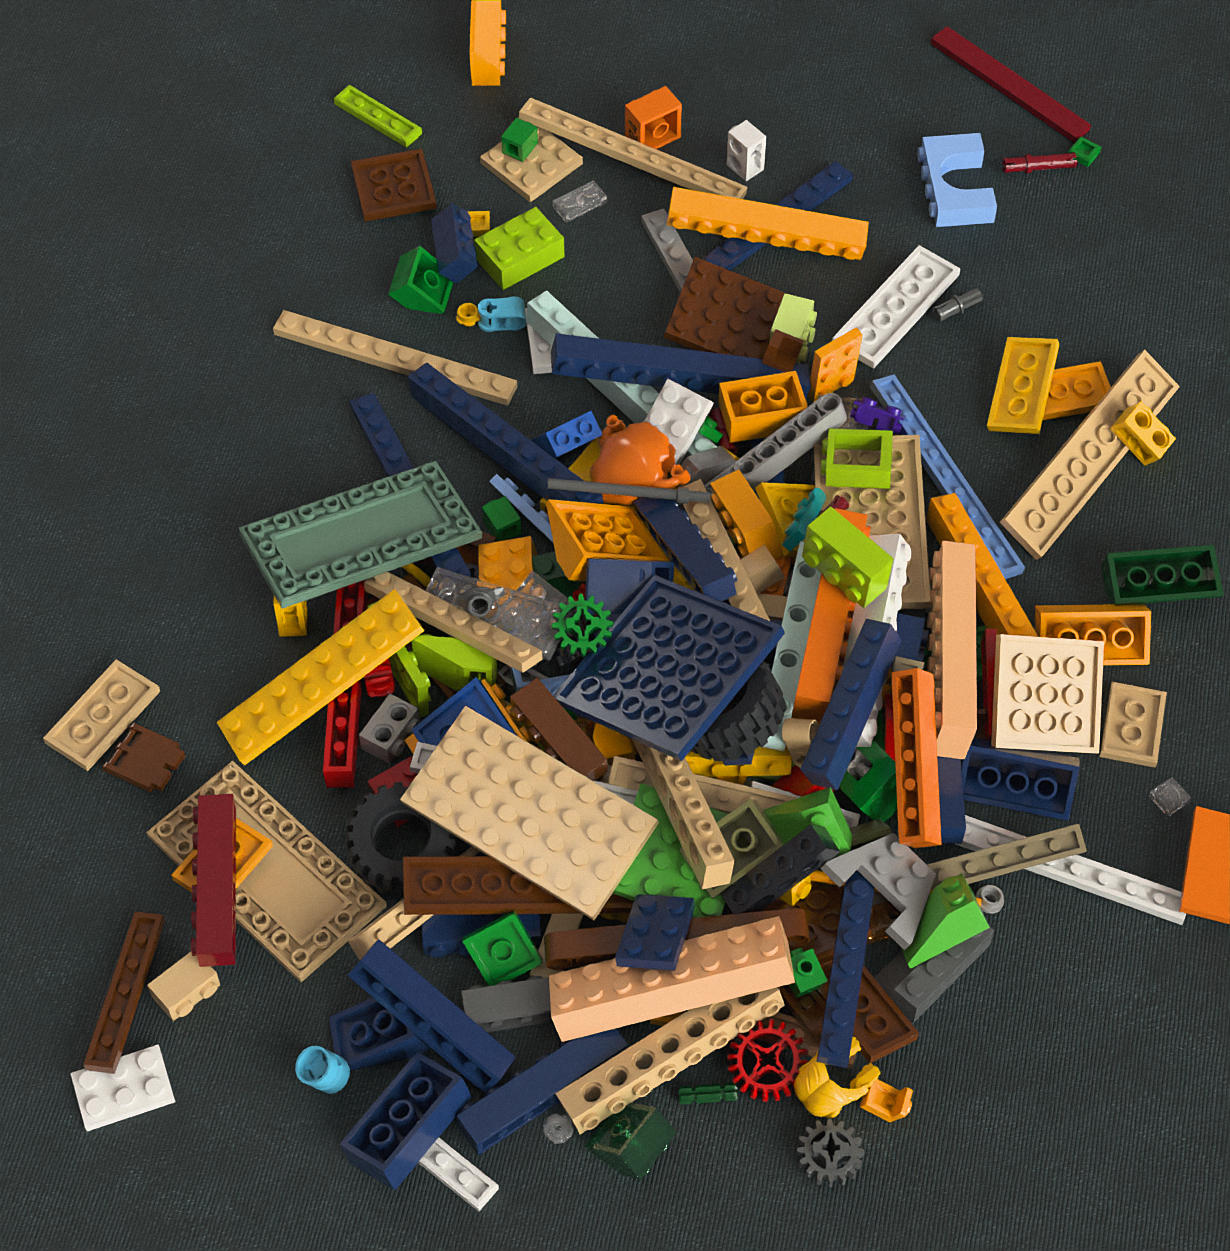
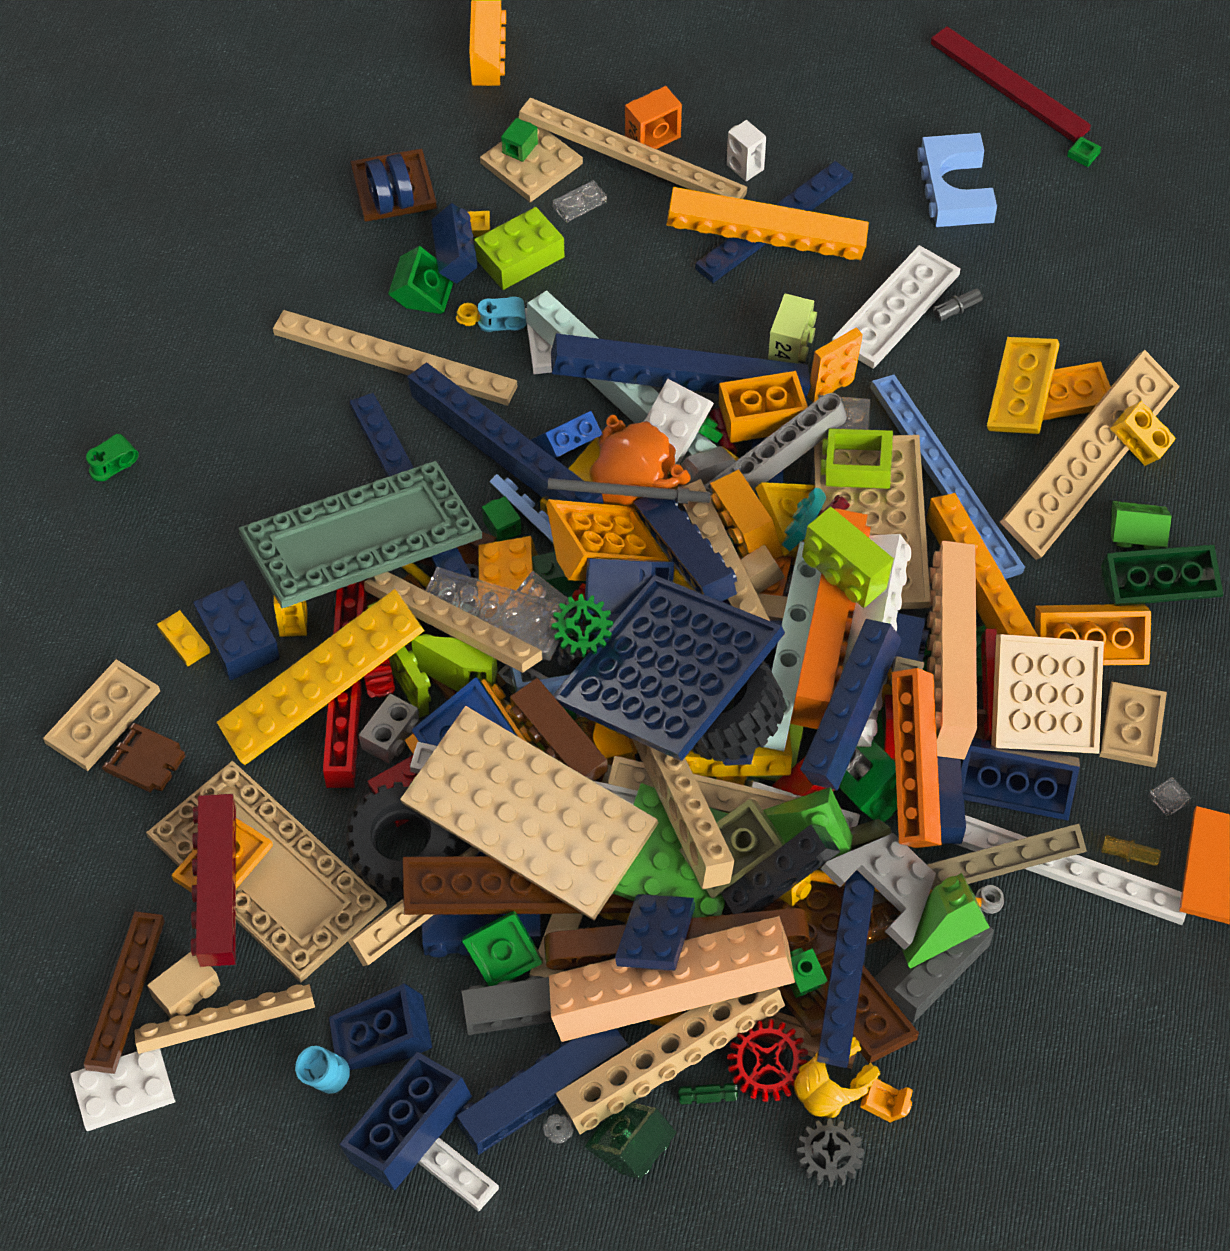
lime tile [334,85,422,148] -> none
dark blue brick [348,939,516,1094] -> none
dark grey animal [453,587,505,617] -> none
light grey plate [641,209,693,293] -> none
reddish brown plate [663,257,787,359] -> none
reddish brown panel [762,329,804,372] -> none
tan piece [782,718,819,768] -> none
dark purple hinge [850,397,906,435] -> none
dark red pin [1002,152,1077,173] -> none
none -> green piece [86,434,139,481]
none -> tan plate [134,984,315,1054]
none -> yellow plate [157,610,211,667]
none -> dark blue brick [193,581,280,681]
none -> dark blue wheel [365,153,414,215]
none -> clear yellow axle [1102,835,1161,865]
none -> bright green slope [1111,501,1172,550]

